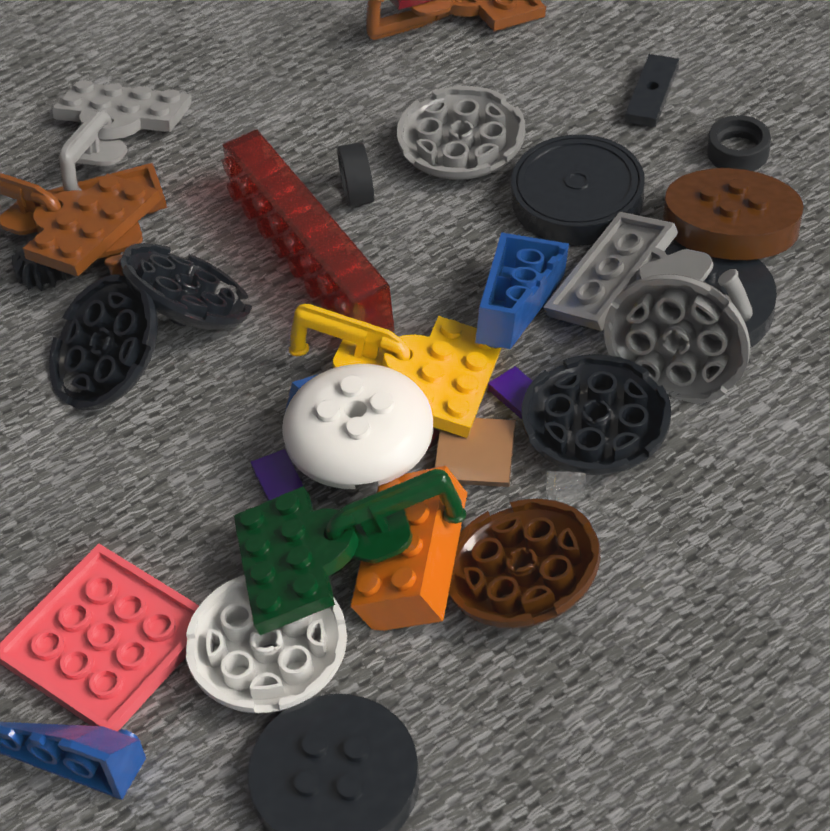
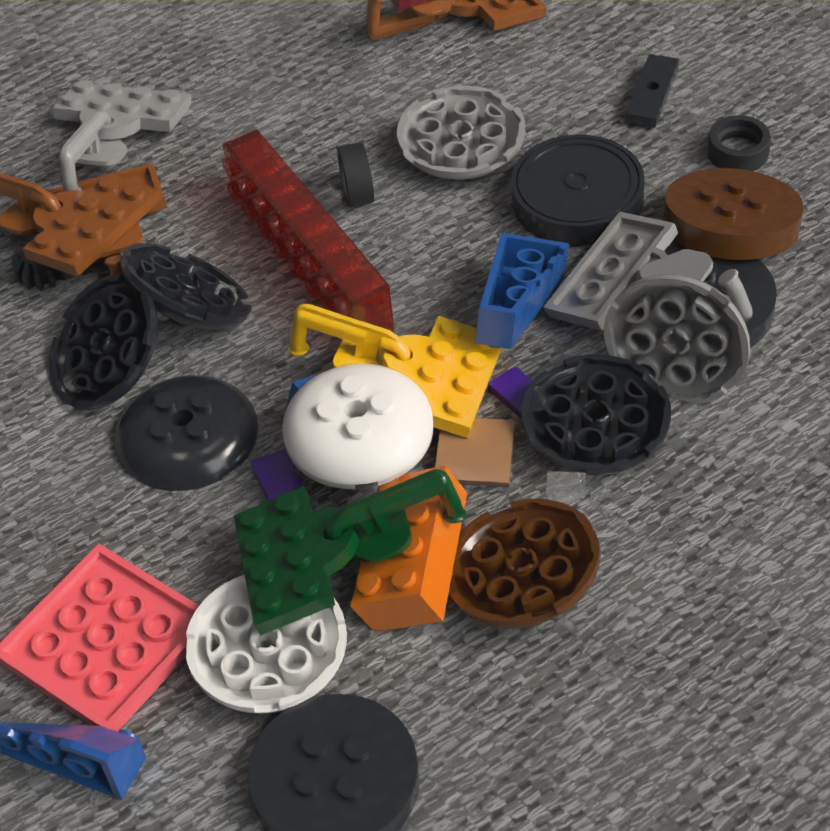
none -> black brick [114,375,258,491]

